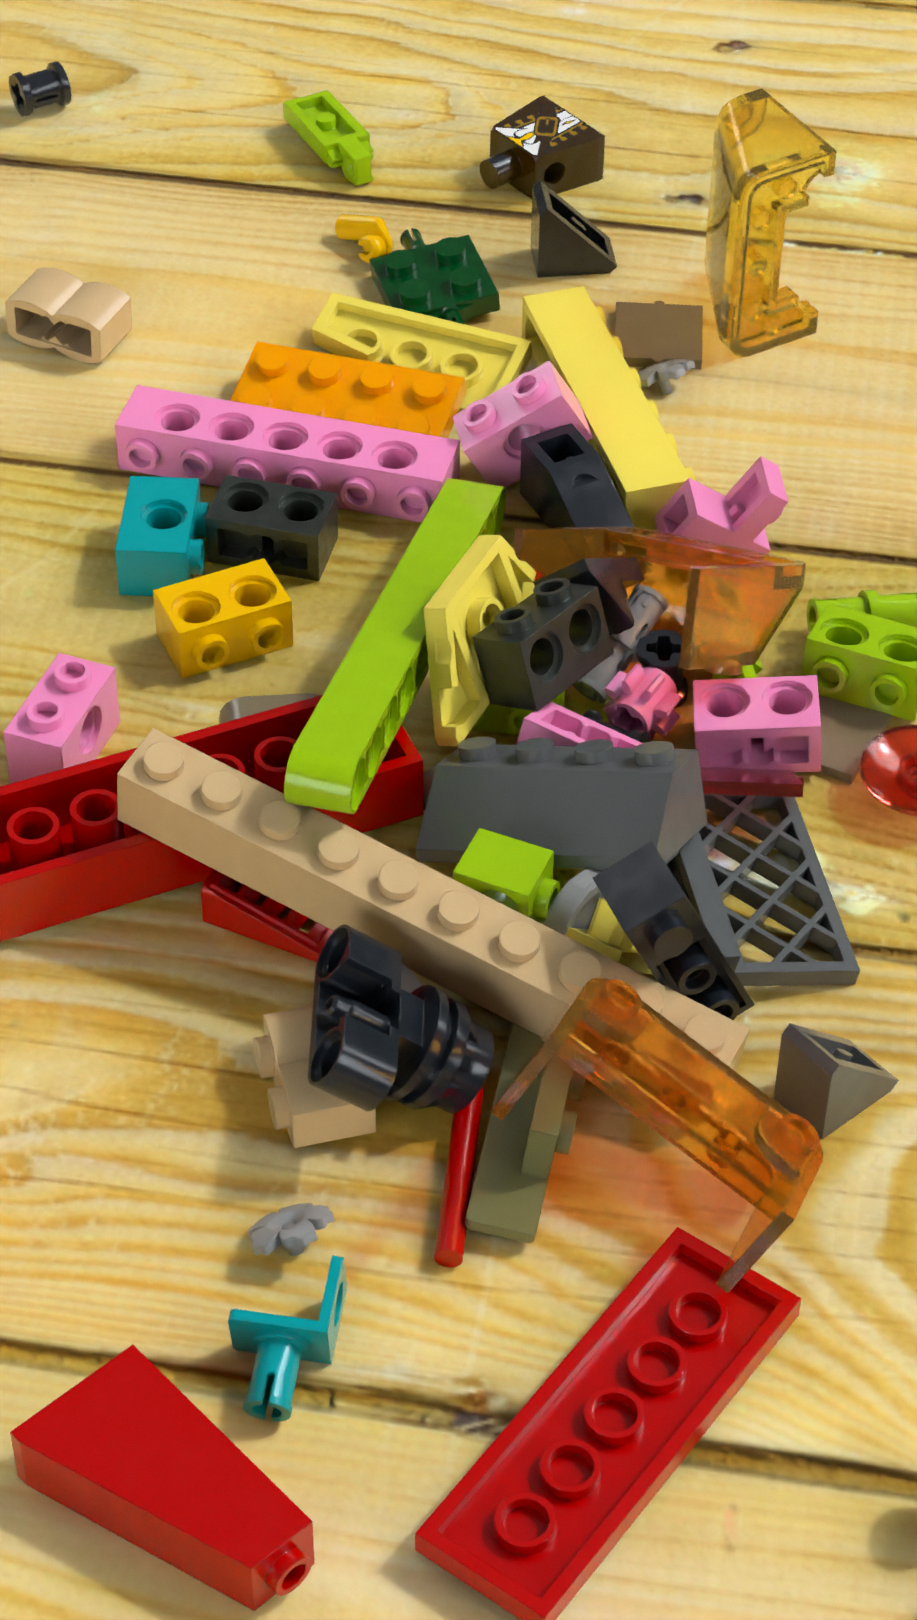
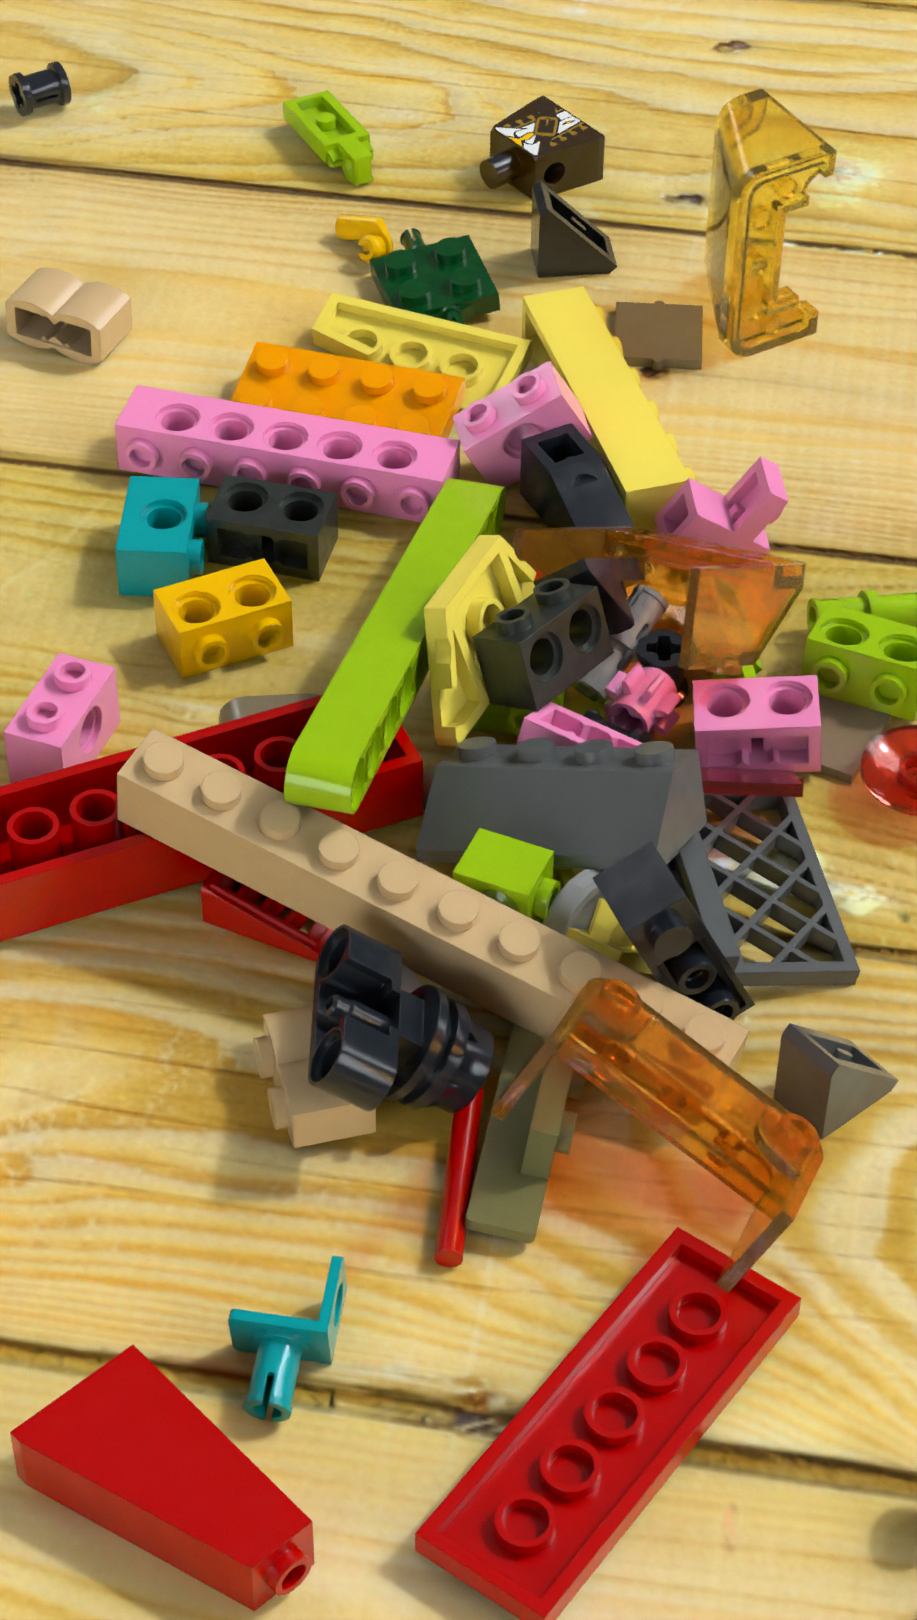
light grey plant [247,1203,335,1256] -> none
light grey plant [638,359,696,395] -> none

